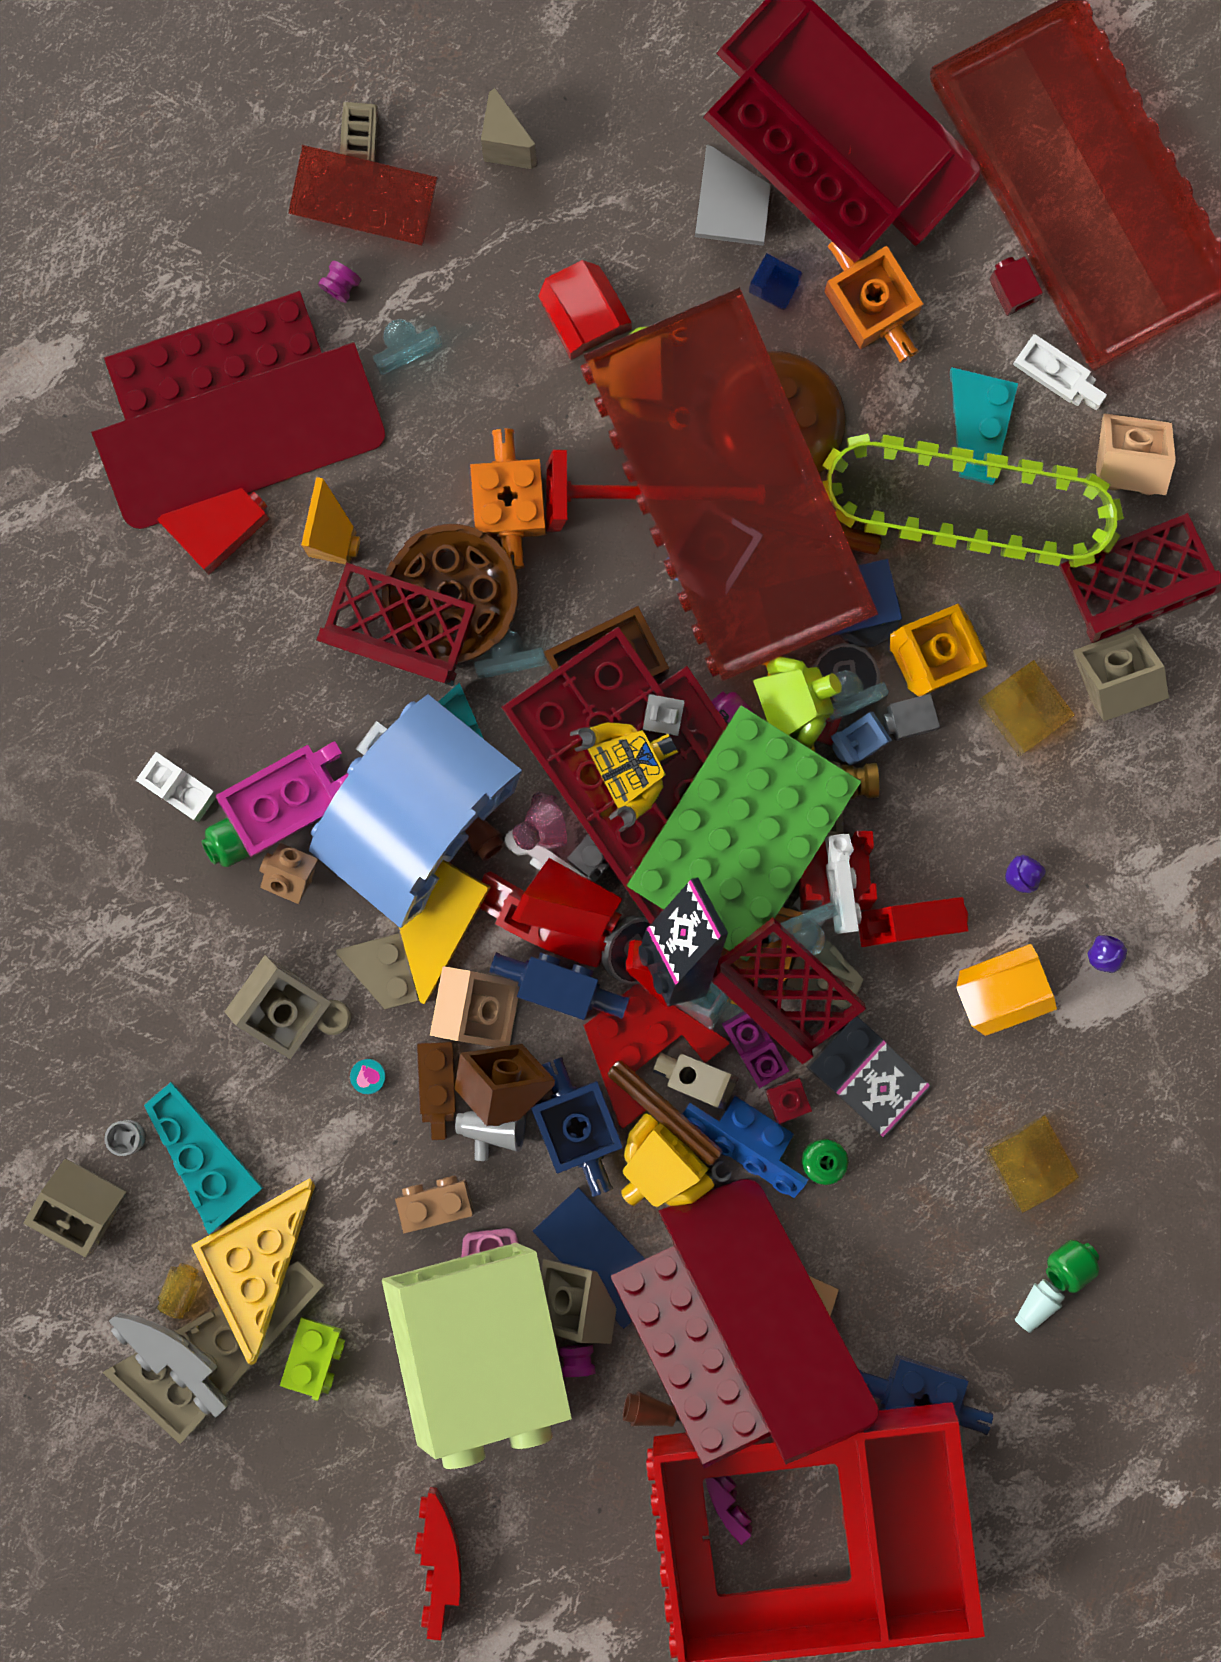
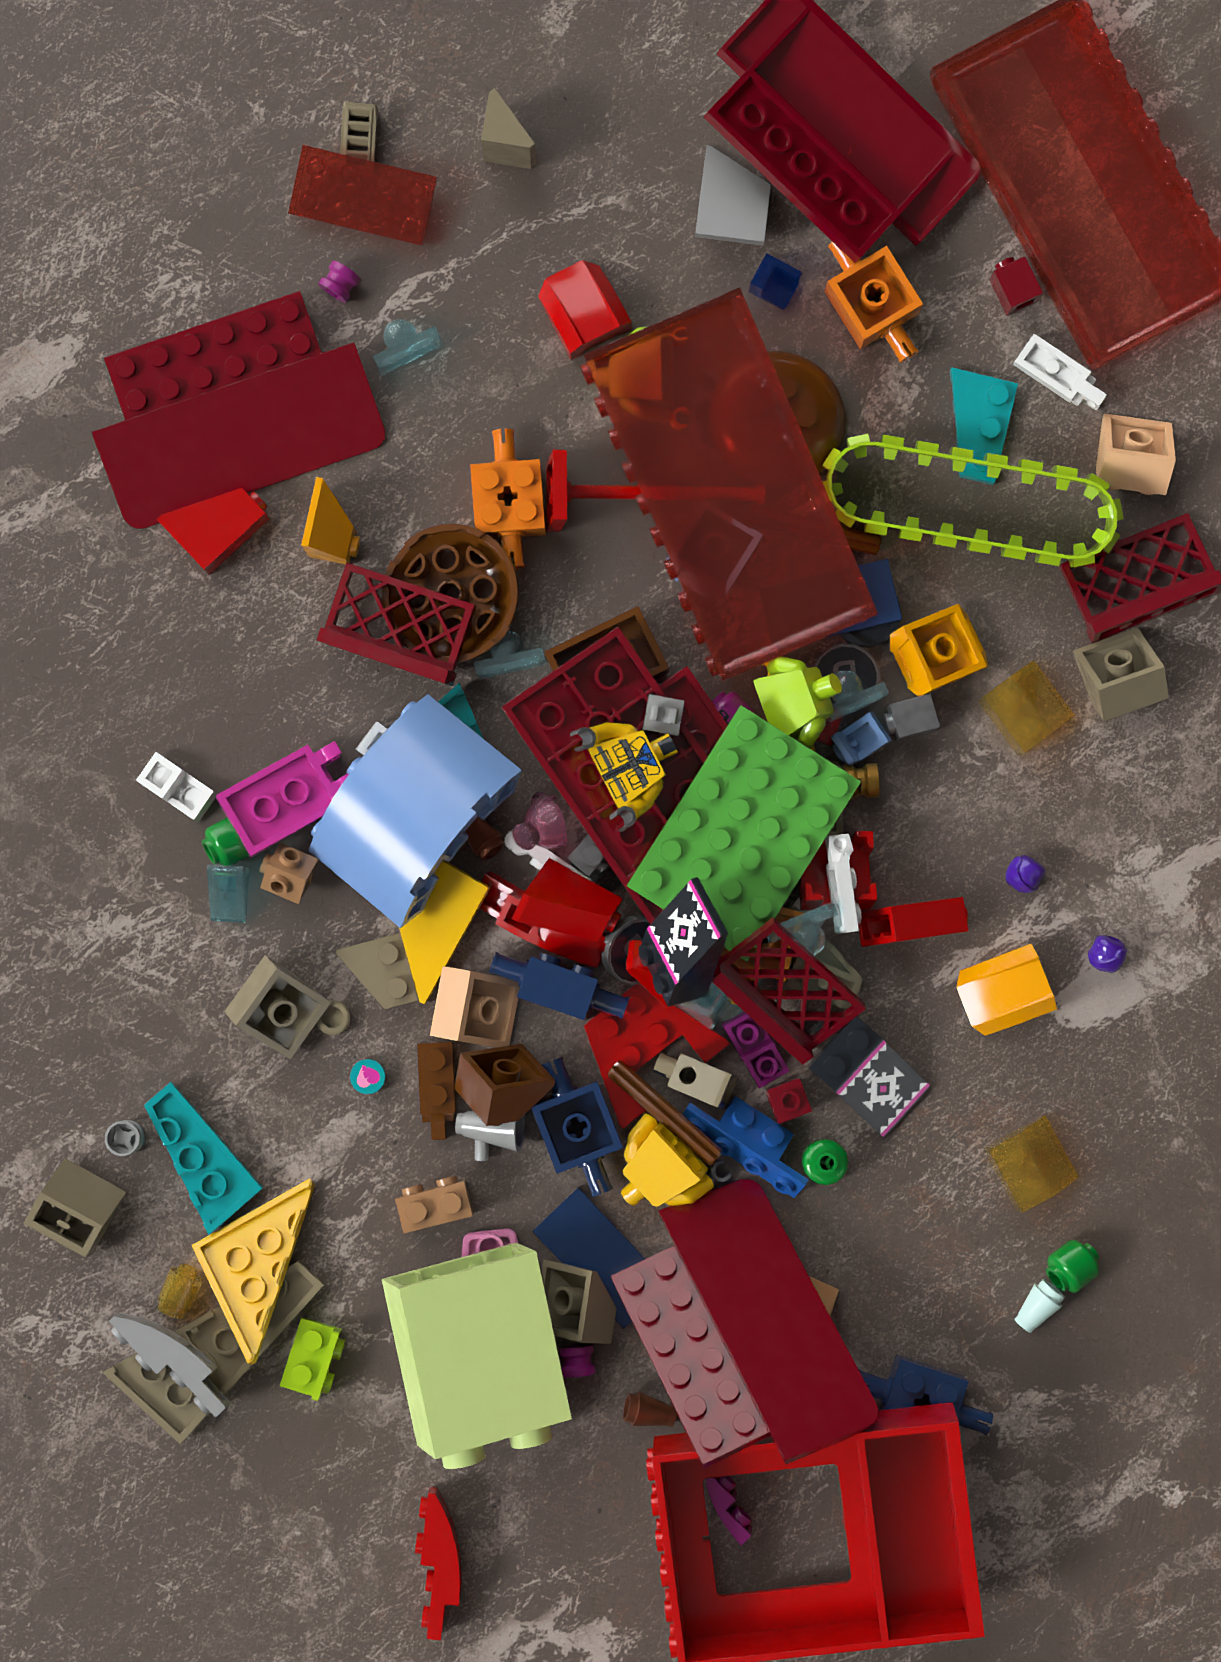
none -> clear light blue slope [207,865,250,923]

